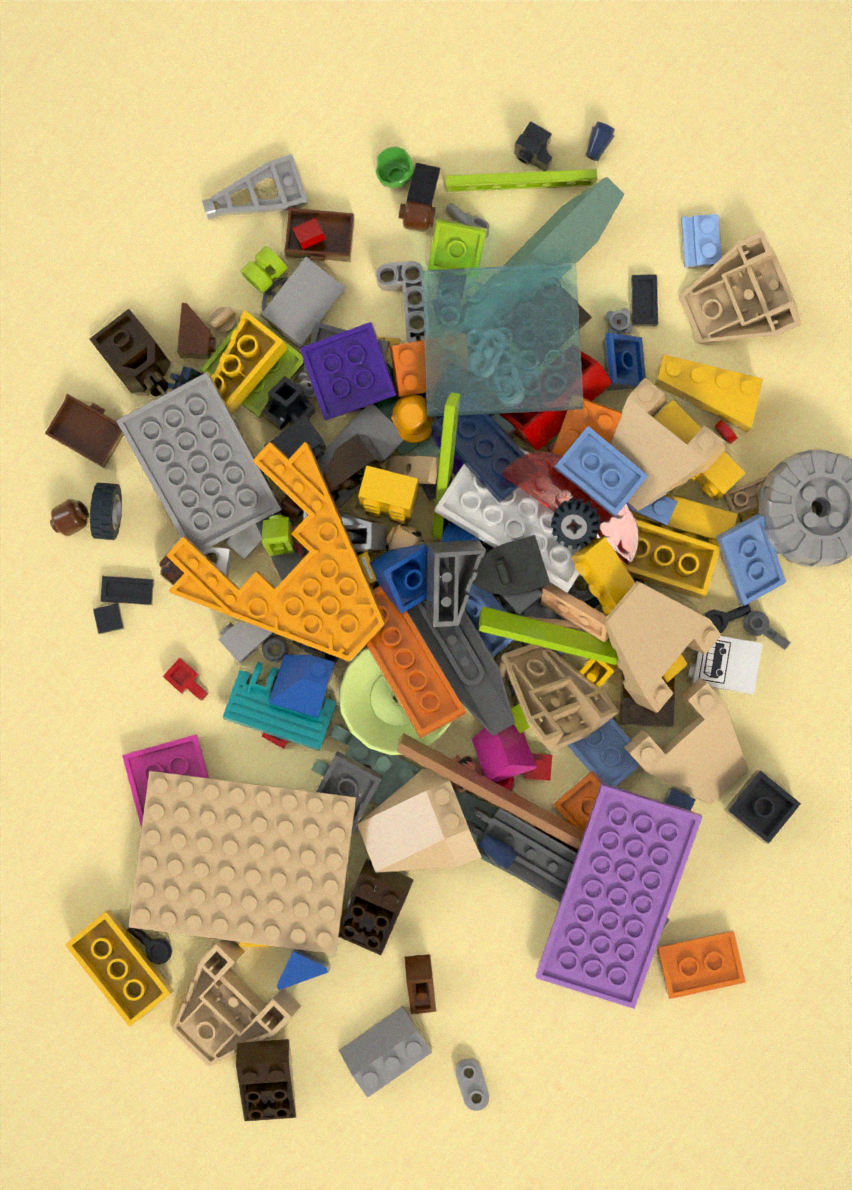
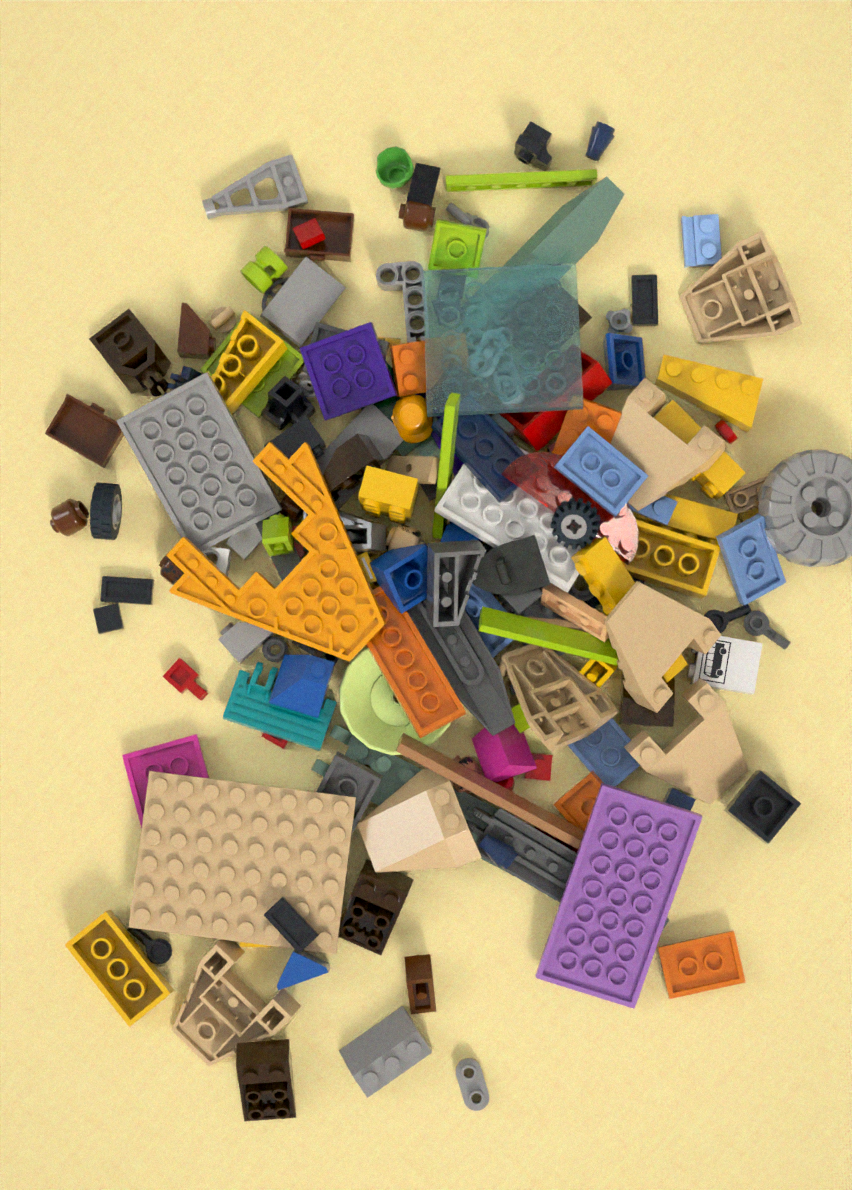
none -> black tile [264,896,319,954]

